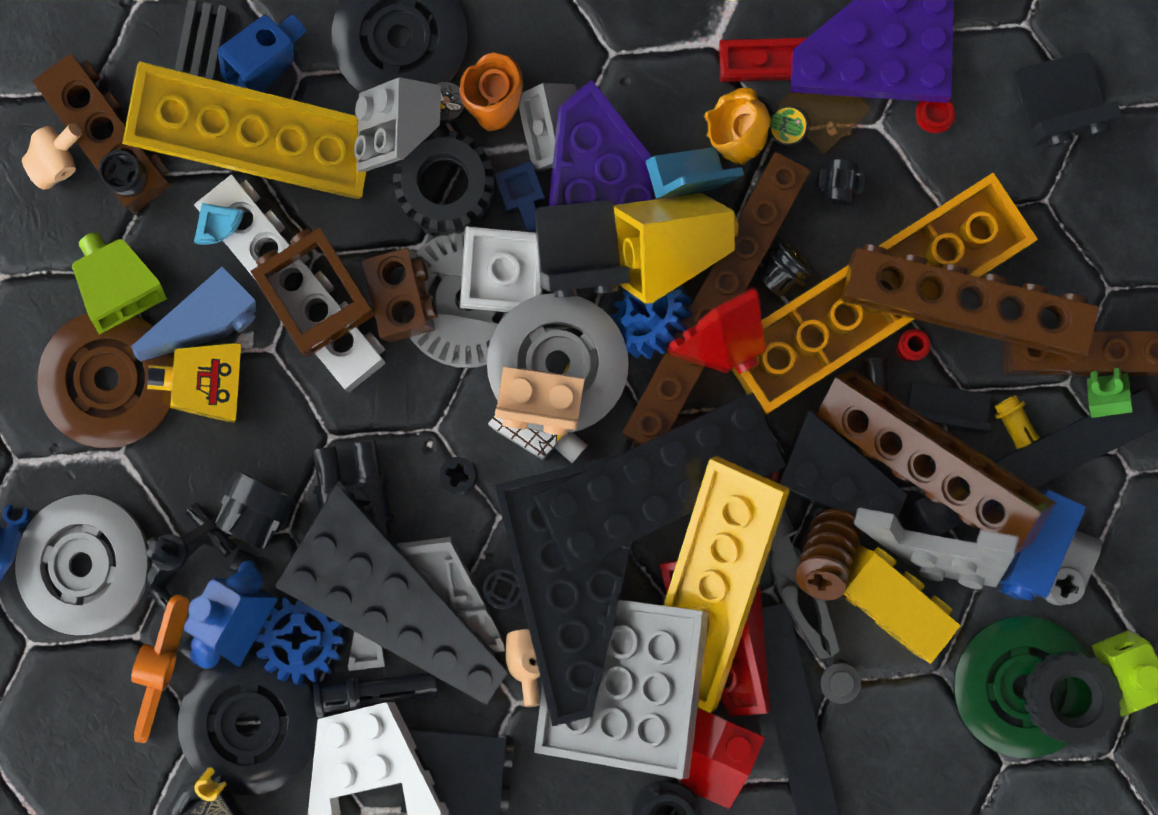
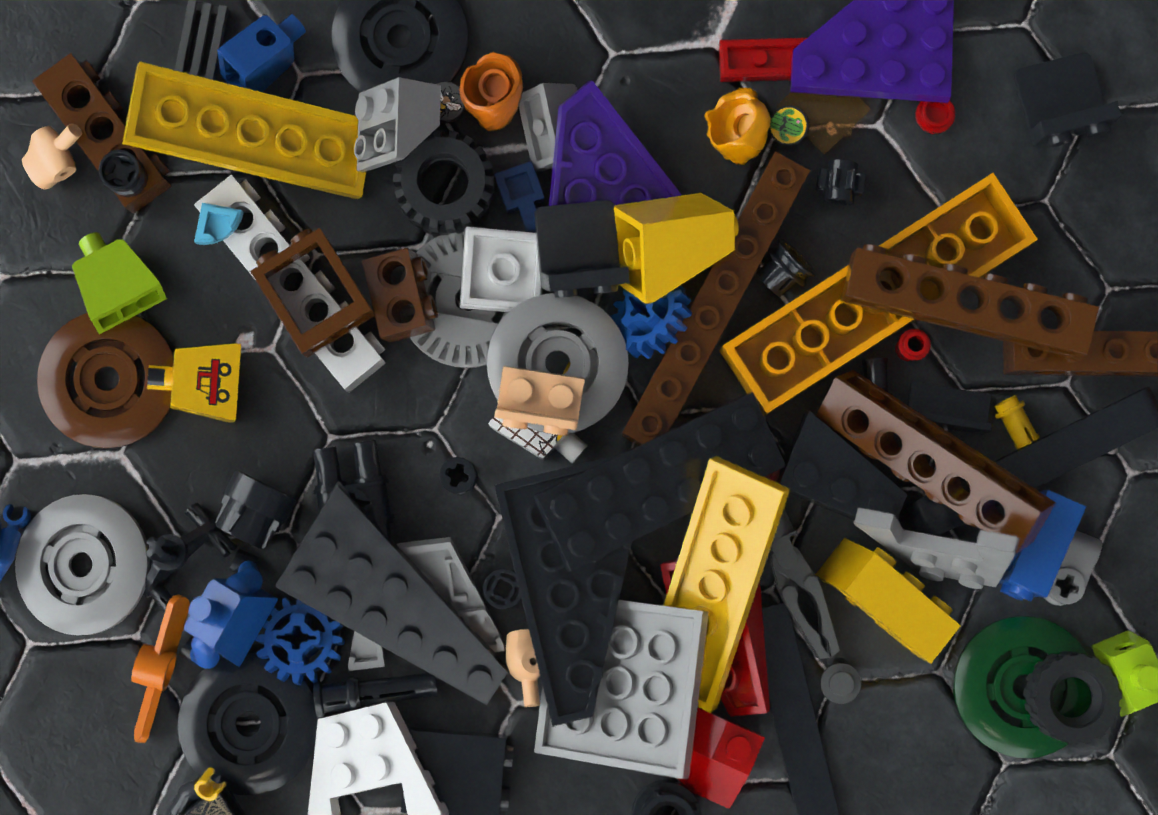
medium blue slope [131,267,257,362] -> none
dark azure panel [646,147,744,199] -> none
red wedge [668,289,766,375] -> none
reddish brown piece [796,509,863,601] -> none
bright green tile [1087,368,1133,418] -> none

